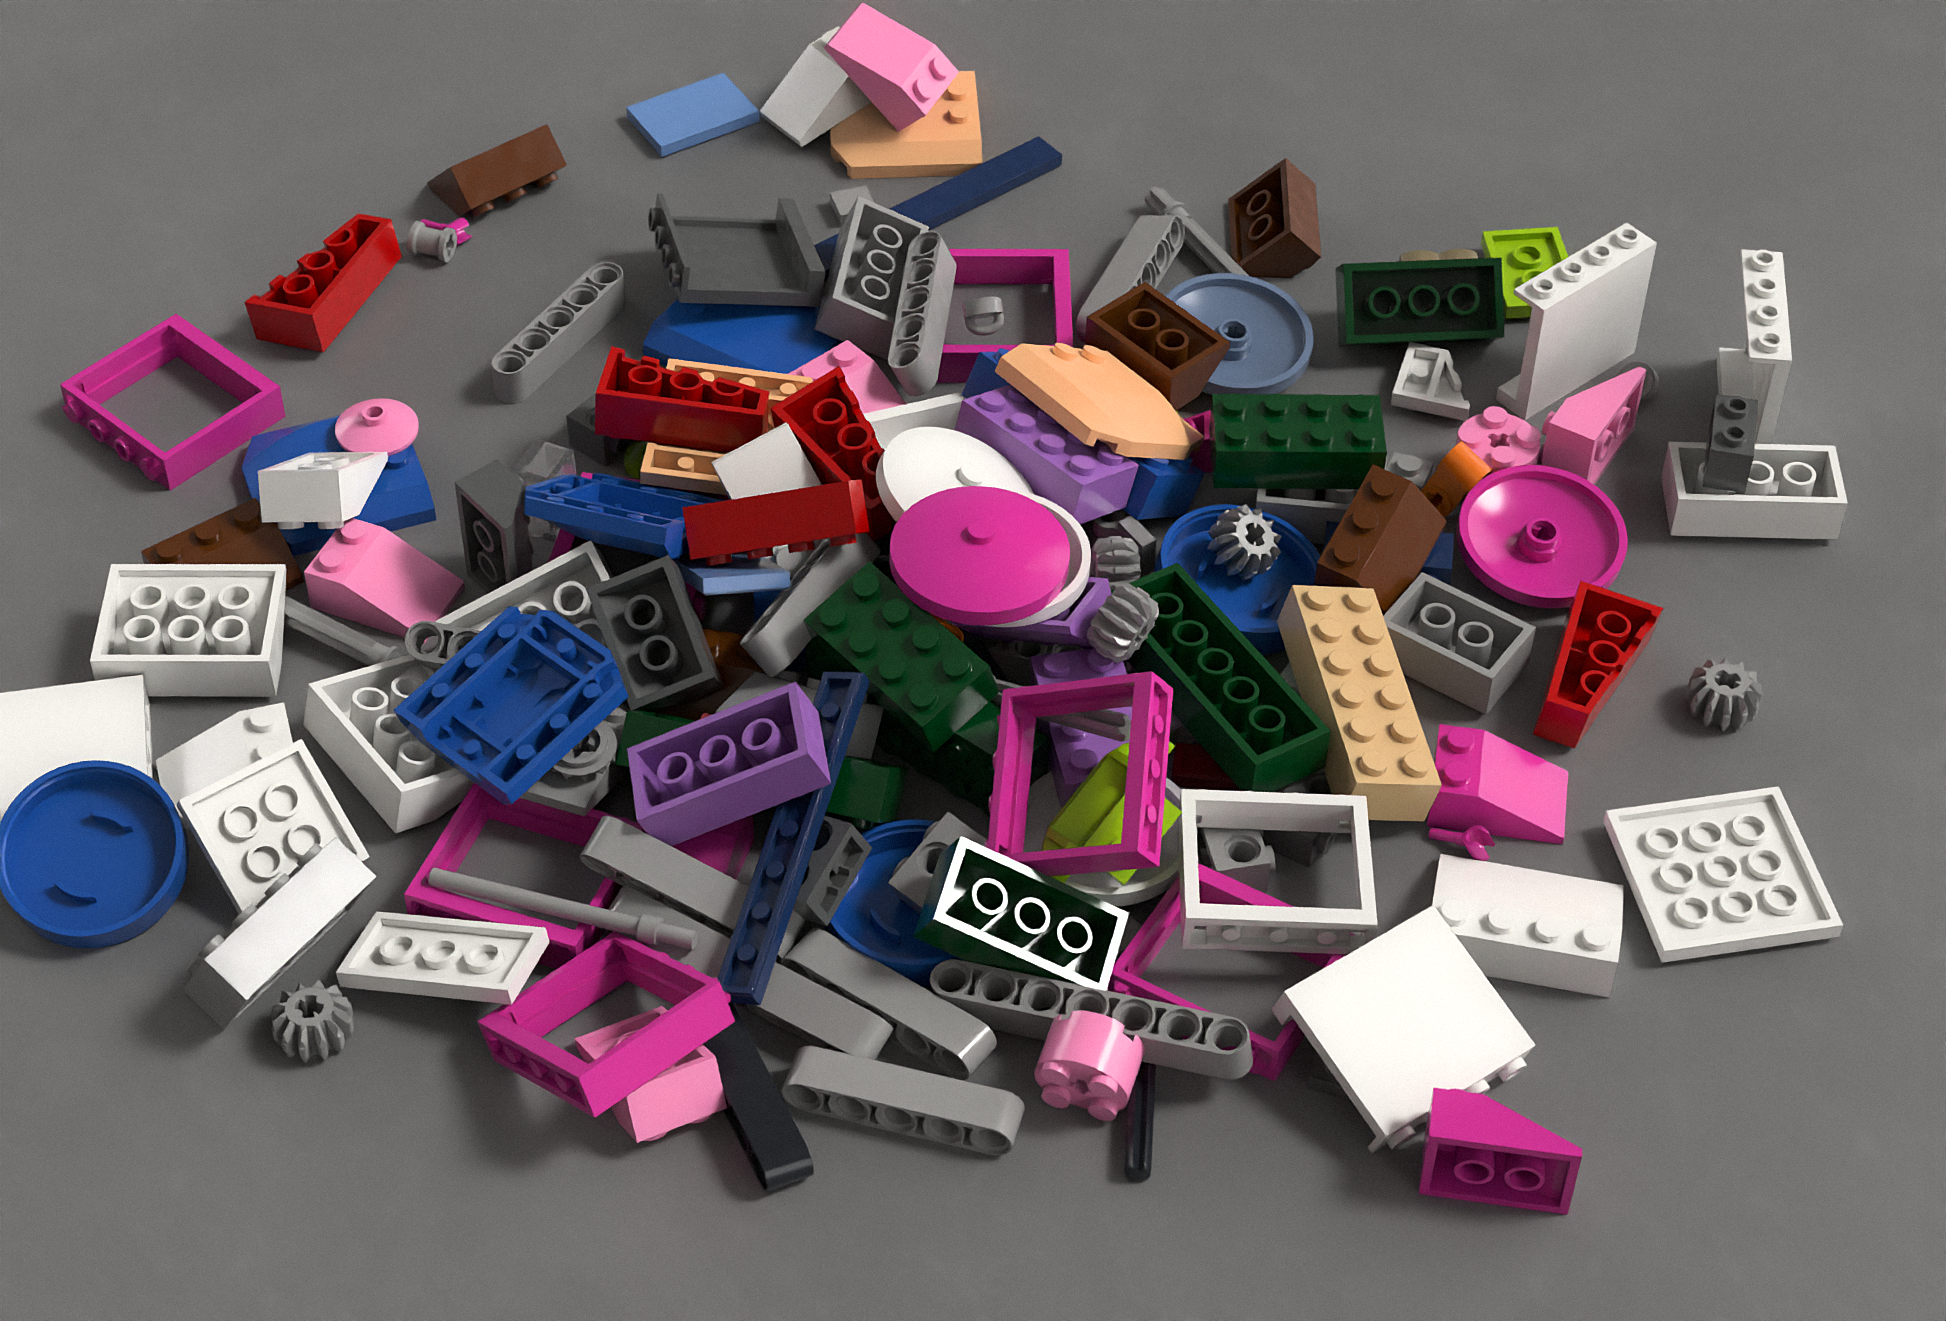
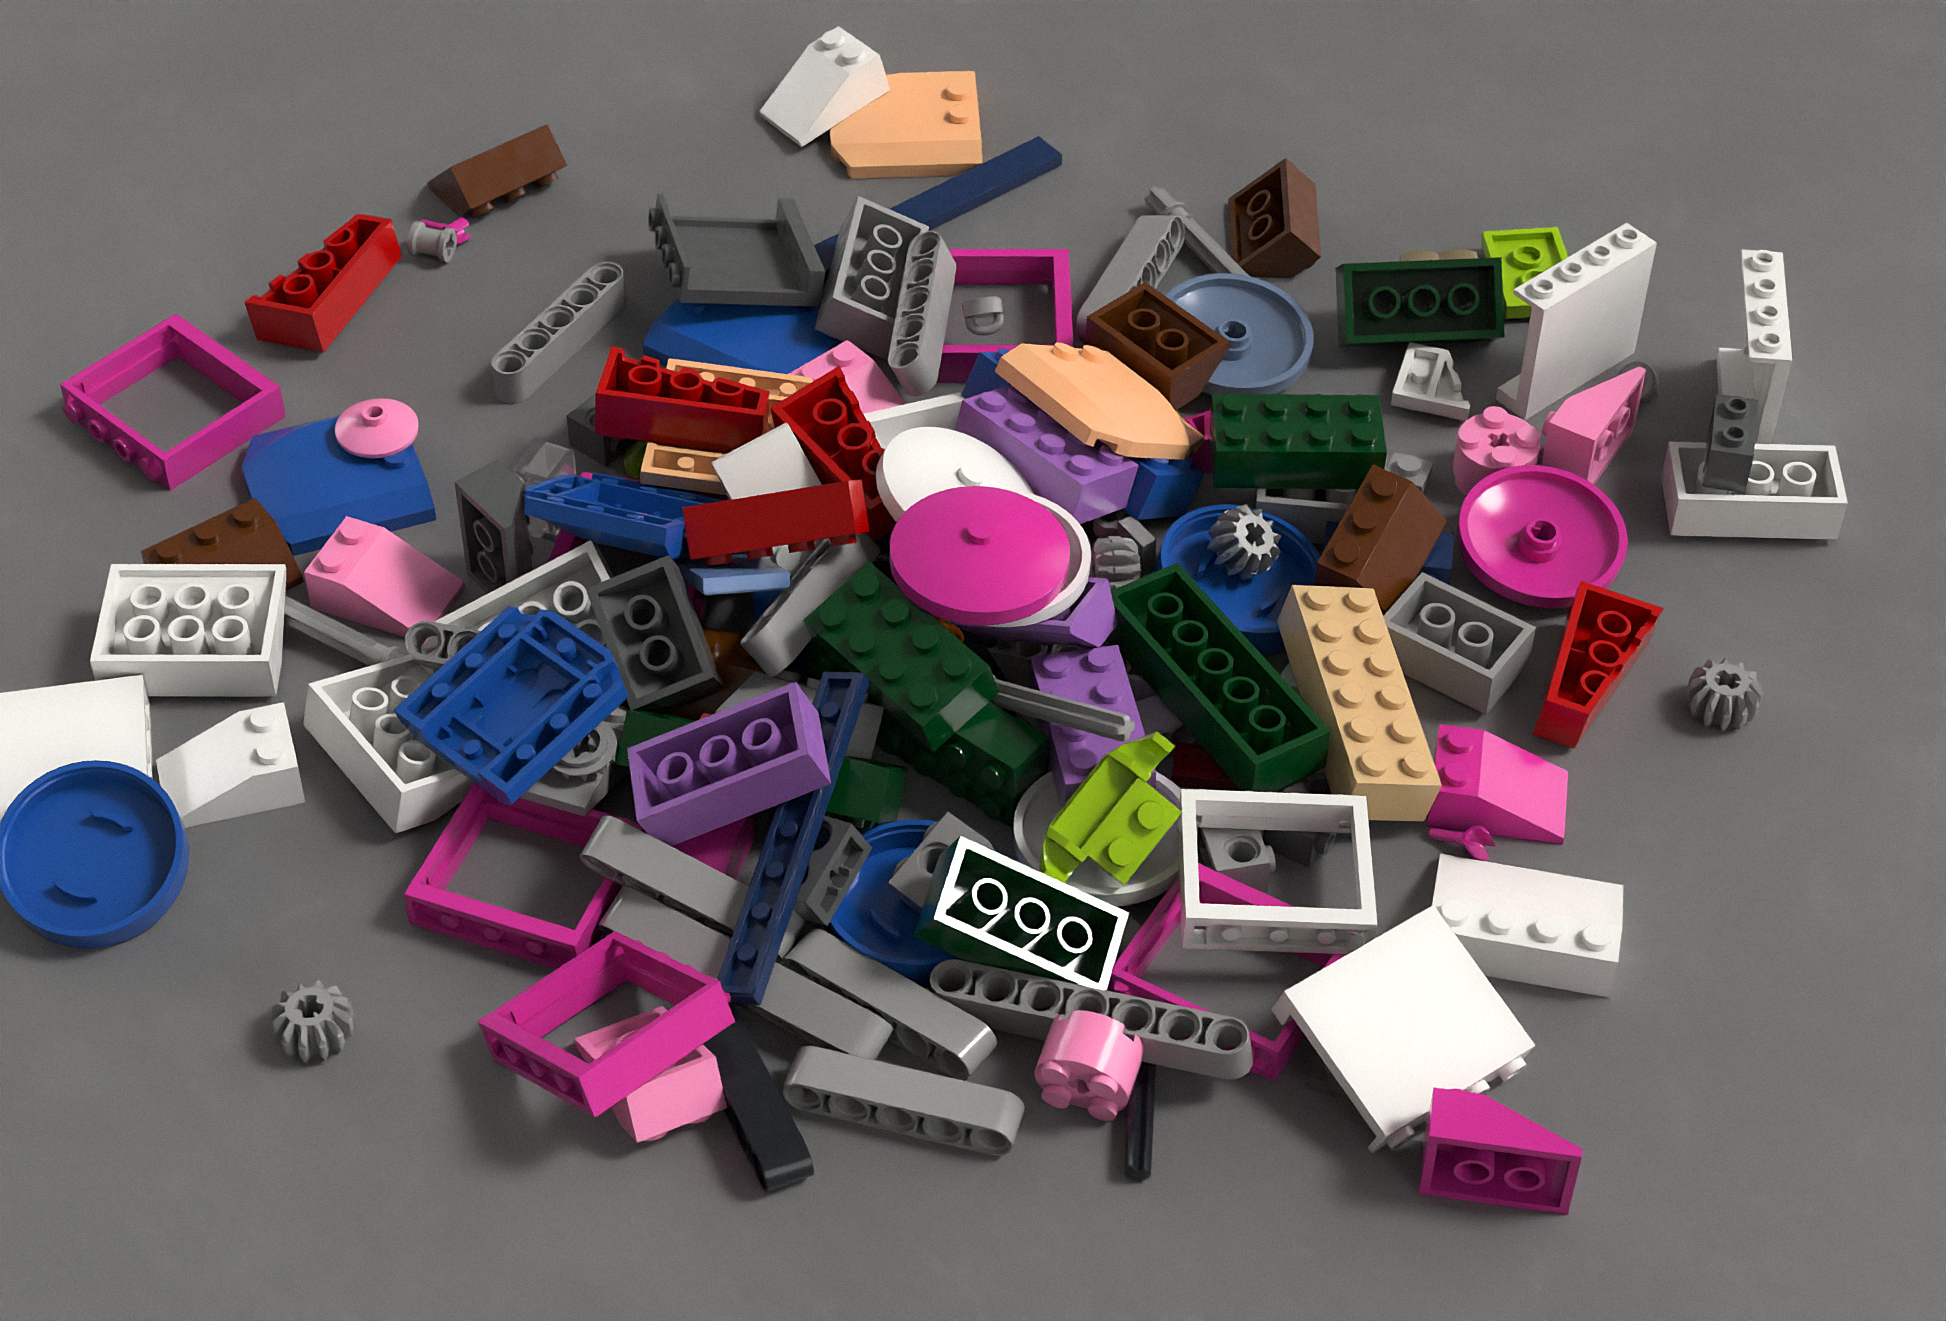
white plate [177,739,370,914] -> none
brick [183,837,377,1030] -> none
white slope [258,452,388,529] -> none
white plate [336,911,550,1005] -> none
light grey bar [428,868,699,950] -> none
medium blue tile [626,72,760,157] -> none
bright pink slope [824,3,959,132] -> none
light grey tile [830,185,874,226] -> none
dark pink window [984,671,1173,876] -> none
light grey gear [1087,583,1159,663] -> none
orange piece [1421,441,1492,517] -> none
white plate [1603,786,1843,963] -> none

